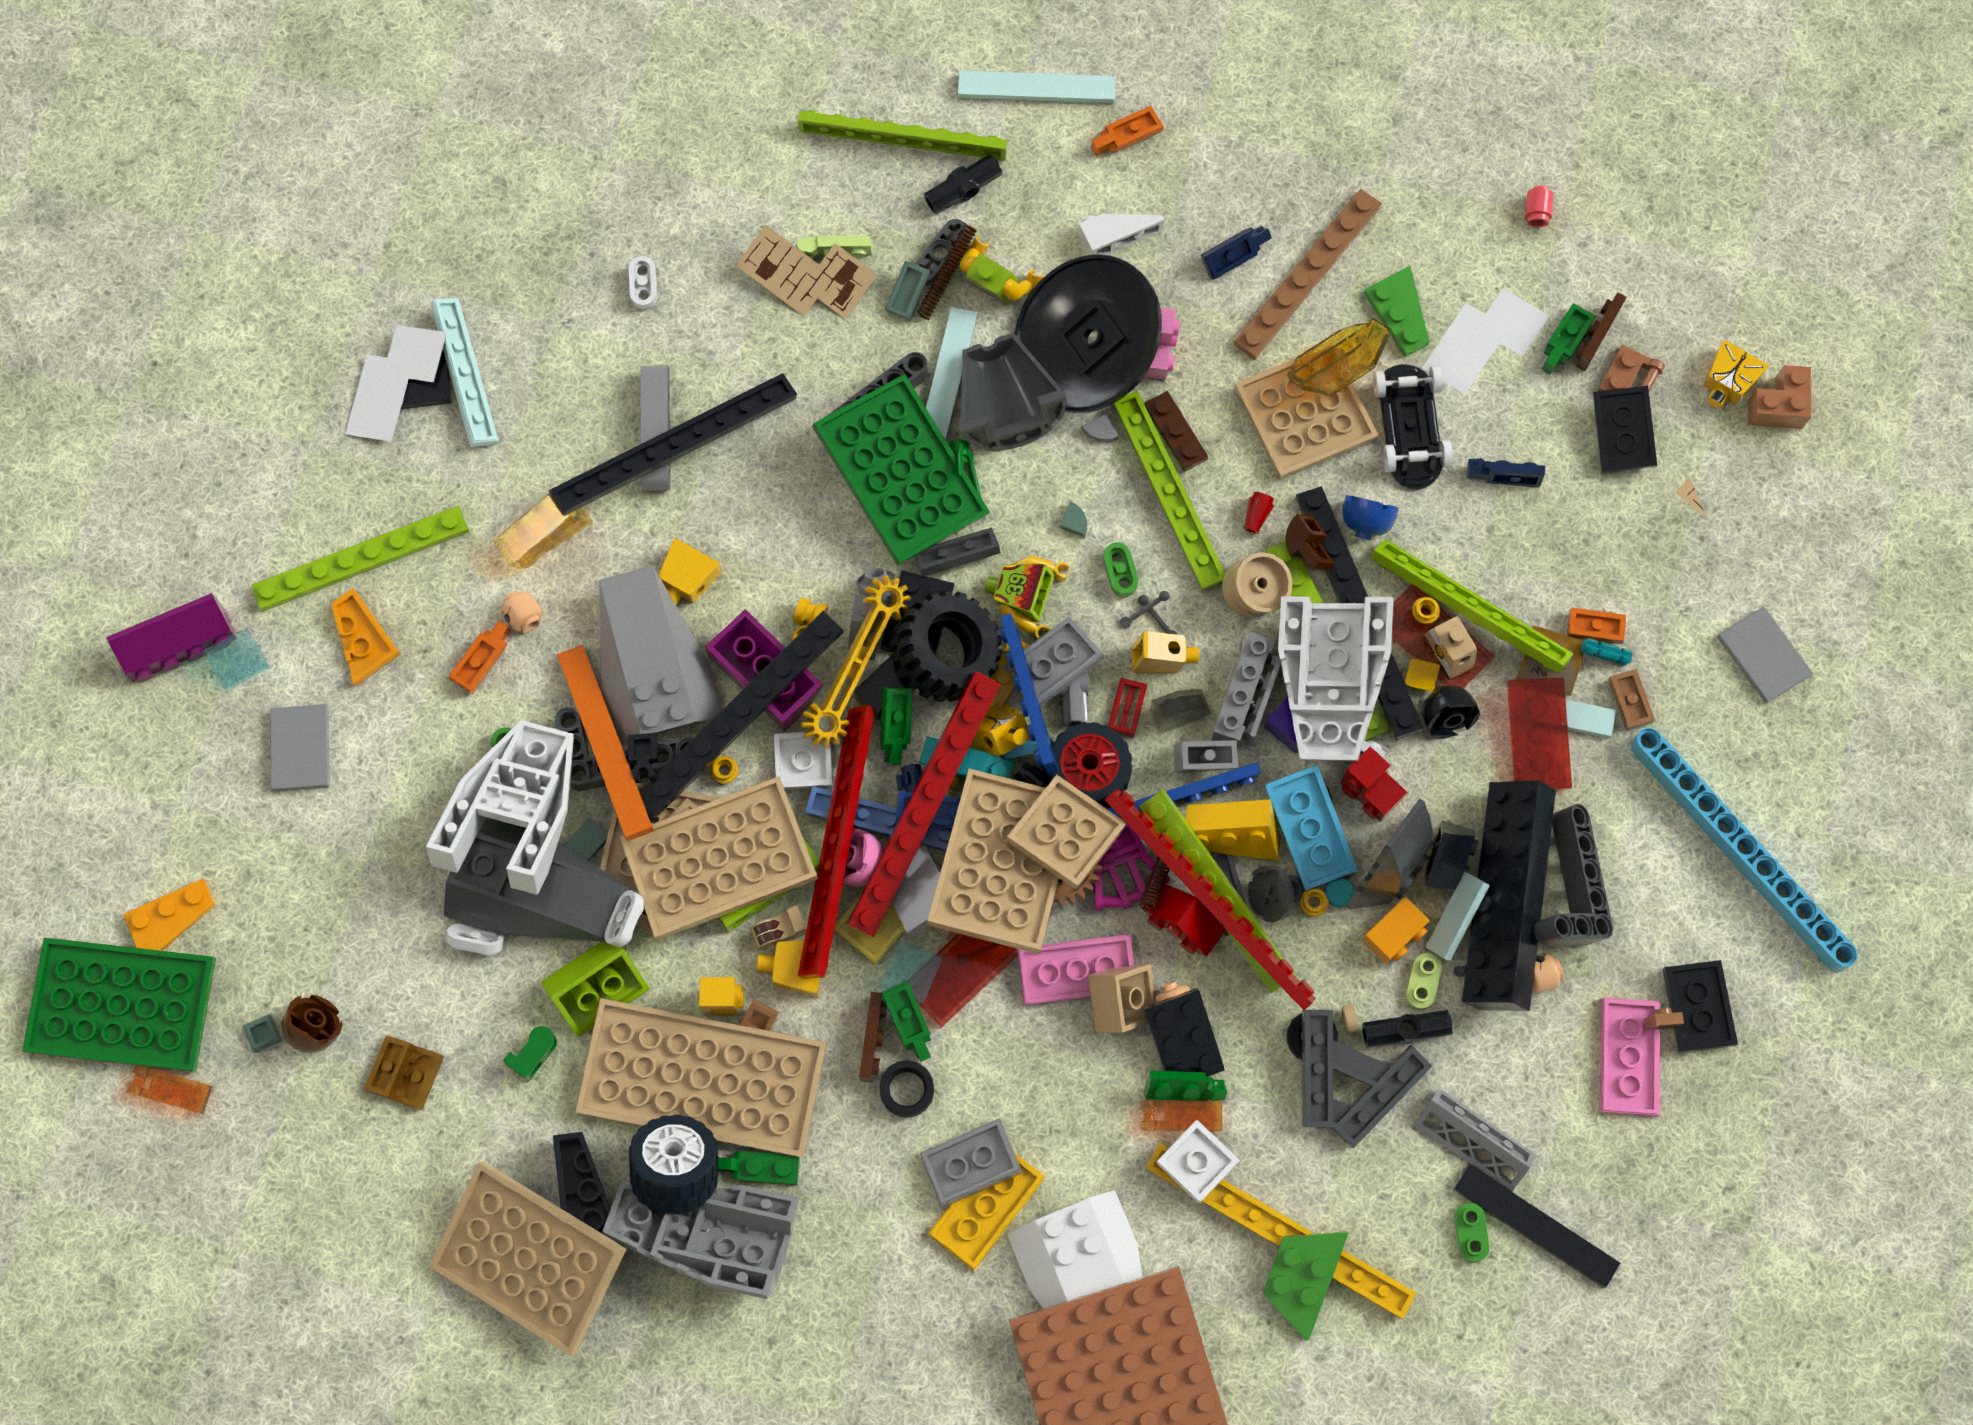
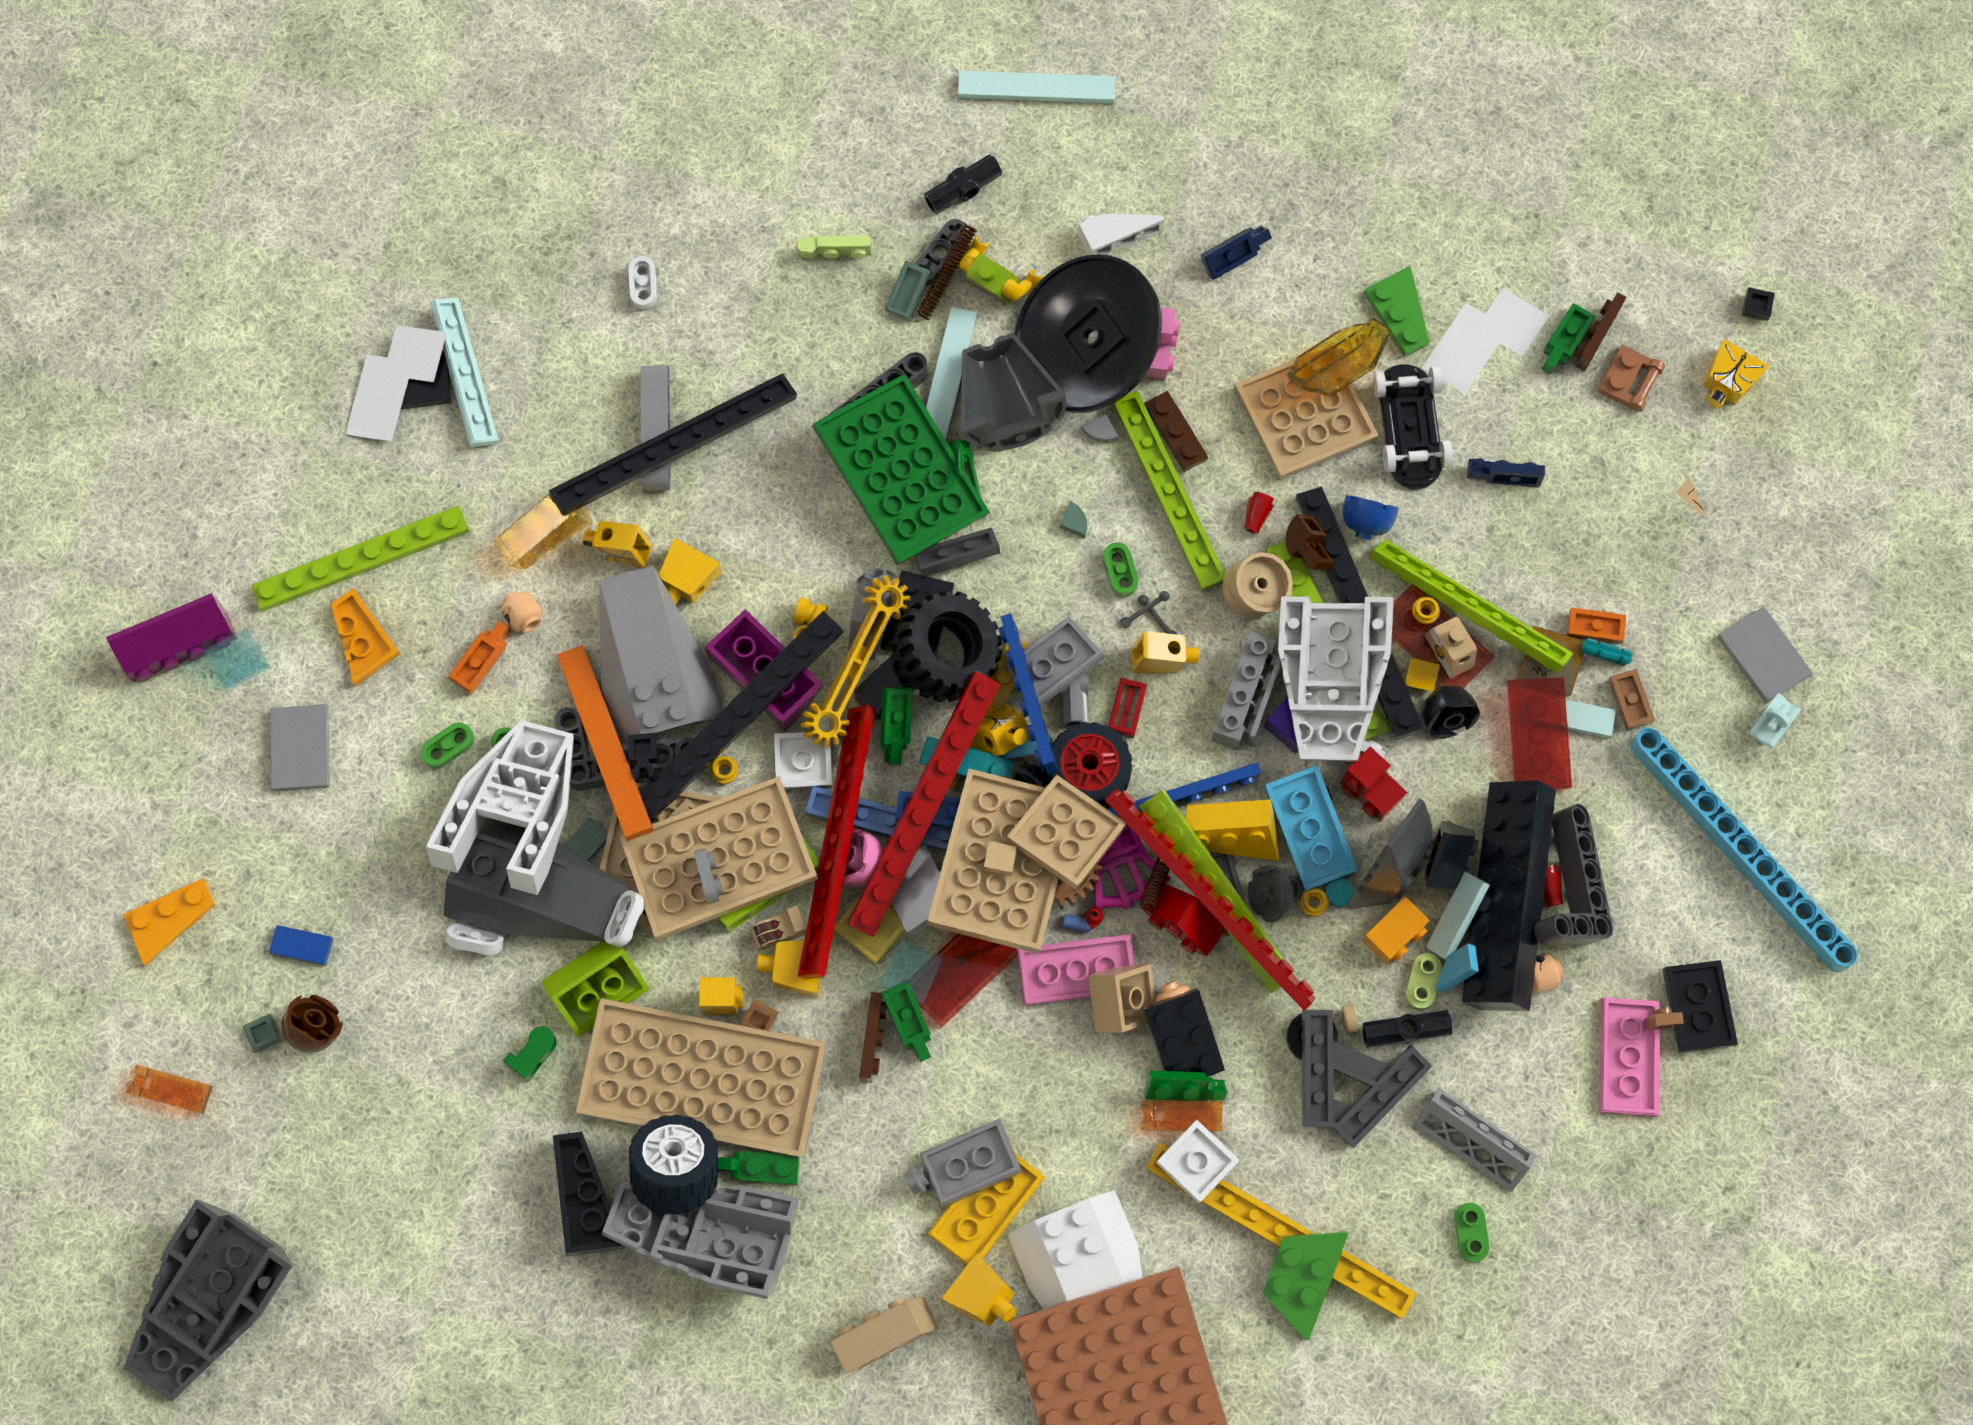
green plate [22,938,216,1072] -> none
pearl gold slope [364,1035,444,1110] -> none
tan plate [429,1162,626,1356] -> none
tan sticker [736,225,878,319] -> none
lime plate [798,110,1007,161] -> none
black tyre [879,1060,934,1118] -> none
dark blue gear [896,764,924,792] -> none
torso [985,556,1069,641] -> none
orange hinge [1091,106,1164,156] -> none
clear smoke slope [1150,689,1212,734] -> none
light grey slope [1174,740,1238,773] -> none
medium nougat plate [1234,189,1382,360] -> none
black tile [1453,1164,1621,1288] -> none
coral brick [1525,186,1554,227] -> none
black plate [1592,386,1657,473] -> none
nougat brick [1748,365,1811,429] -> none
none -> dark grey wedge [124,1200,293,1401]
none -> blue tile [269,925,334,966]
none -> bright green plate [421,722,474,768]
none -> yellow torso [583,521,652,569]
none -> light grey plate [694,848,724,904]
none -> tan wedge [830,1297,939,1374]
none -> light grey plate [904,1165,930,1194]
none -> yellow torso [942,1253,1016,1326]
none -> tan tile [983,841,1017,876]
none -> arm [1063,907,1104,932]
none -> medium azure tile [1435,944,1479,993]
none -> red cone [1543,865,1564,908]
none -> black plate [1742,287,1775,321]
none -> light aqua hips [1748,693,1802,749]

